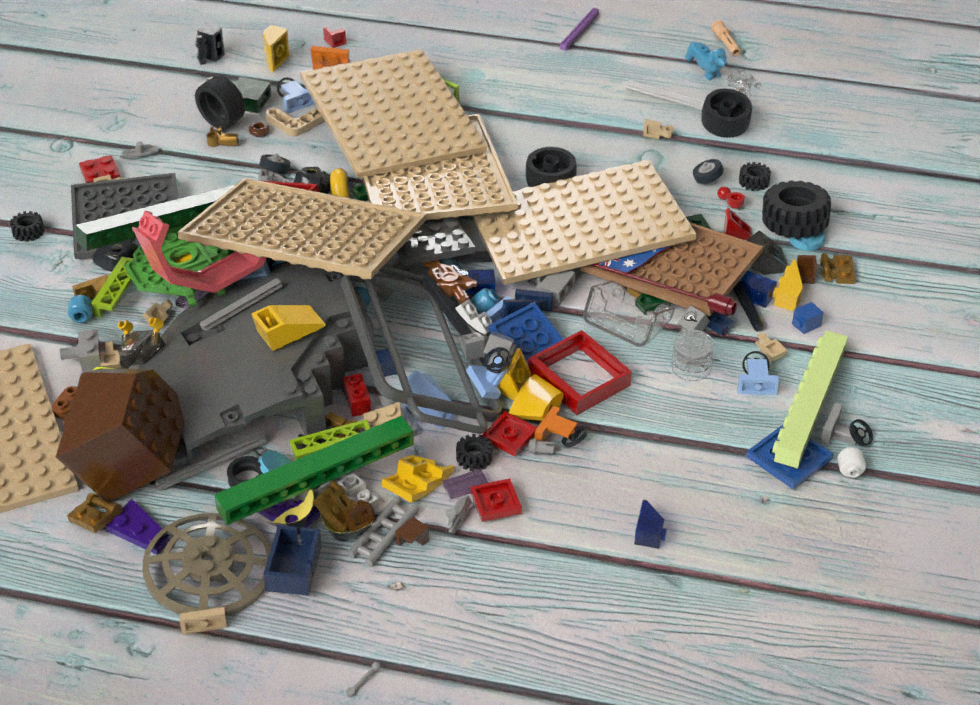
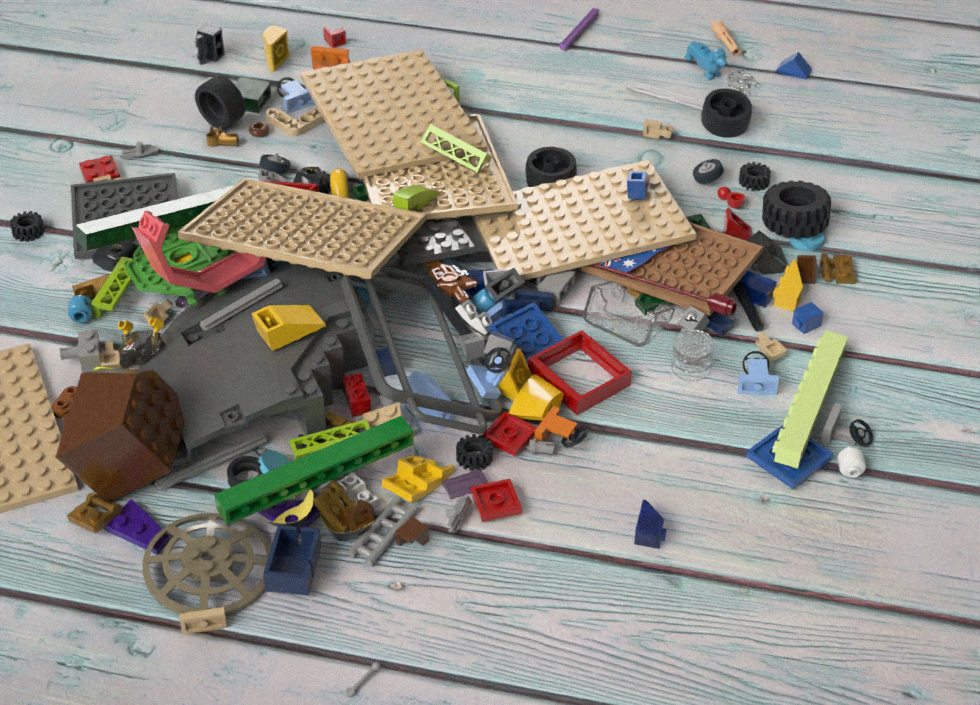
none -> lime slope [393,185,439,210]
none -> fence [421,124,492,173]
none -> dark grey slope [483,268,525,301]
none -> blue slope [627,171,650,200]
none -> blue slope [776,52,812,80]

